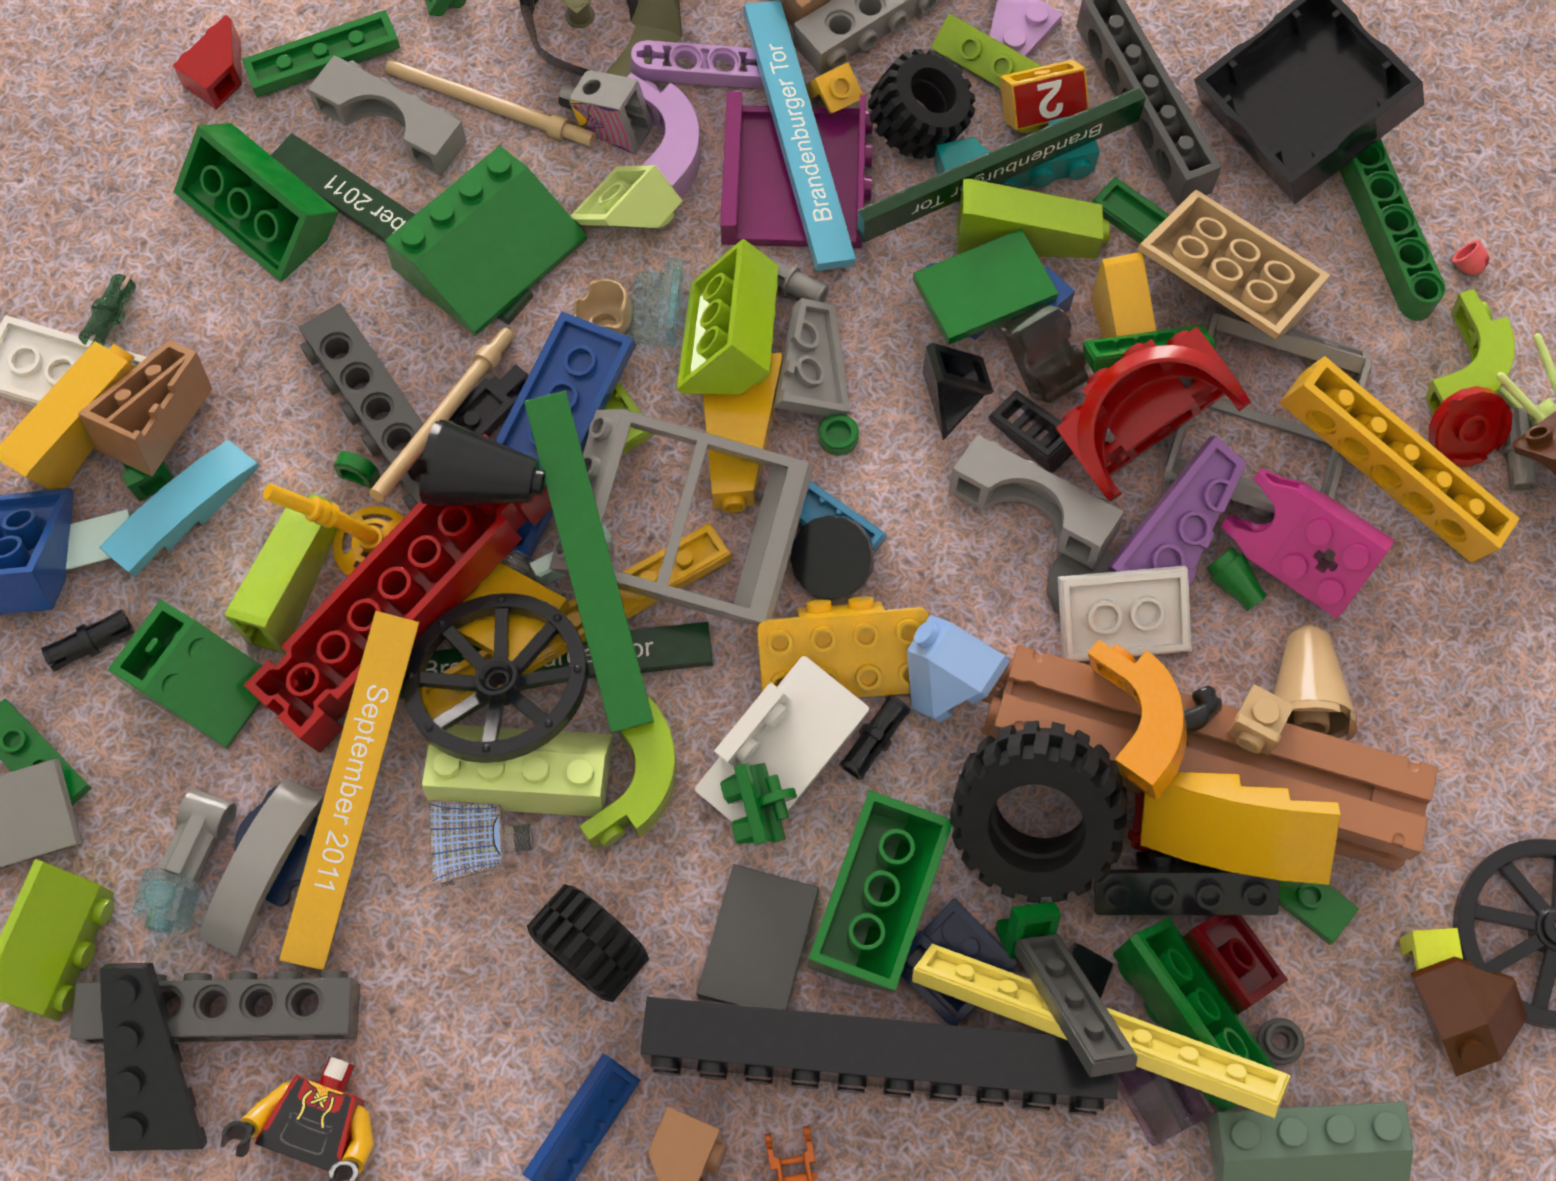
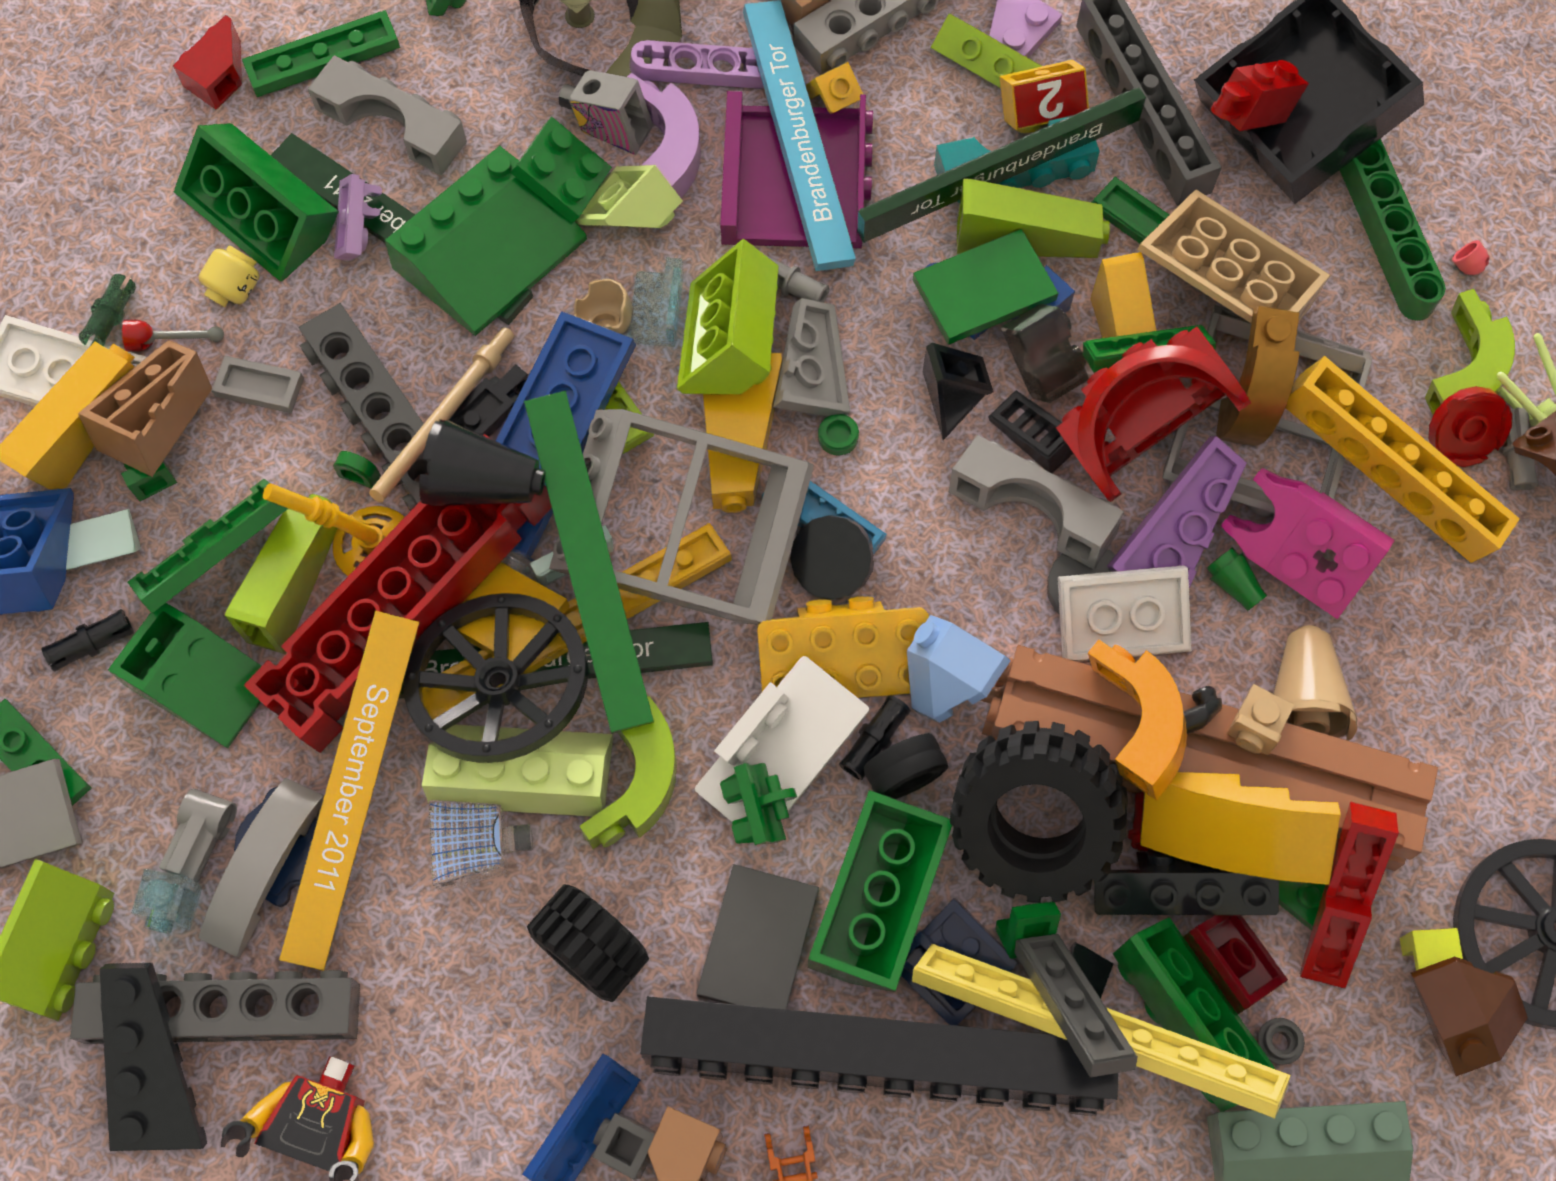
medium azure slope [99,440,260,577] -> none
tan bar [385,59,596,147] -> none
black tyre [868,49,976,159] -> none
panel [1118,1066,1214,1146] -> none
none -> hinge [122,320,224,352]
none -> green hinge [127,478,288,613]
none -> light yellow head [198,245,260,307]
none -> light grey tile [211,356,304,413]
none -> lavender plate [334,174,382,261]
none -> green plate [510,116,612,224]
none -> dark grey brick [592,1113,656,1180]
none -> black tyre [864,733,948,799]
none -> red brick [1211,60,1309,131]
none -> pearl gold arch [1216,306,1300,446]
none -> red slope [1300,802,1399,988]

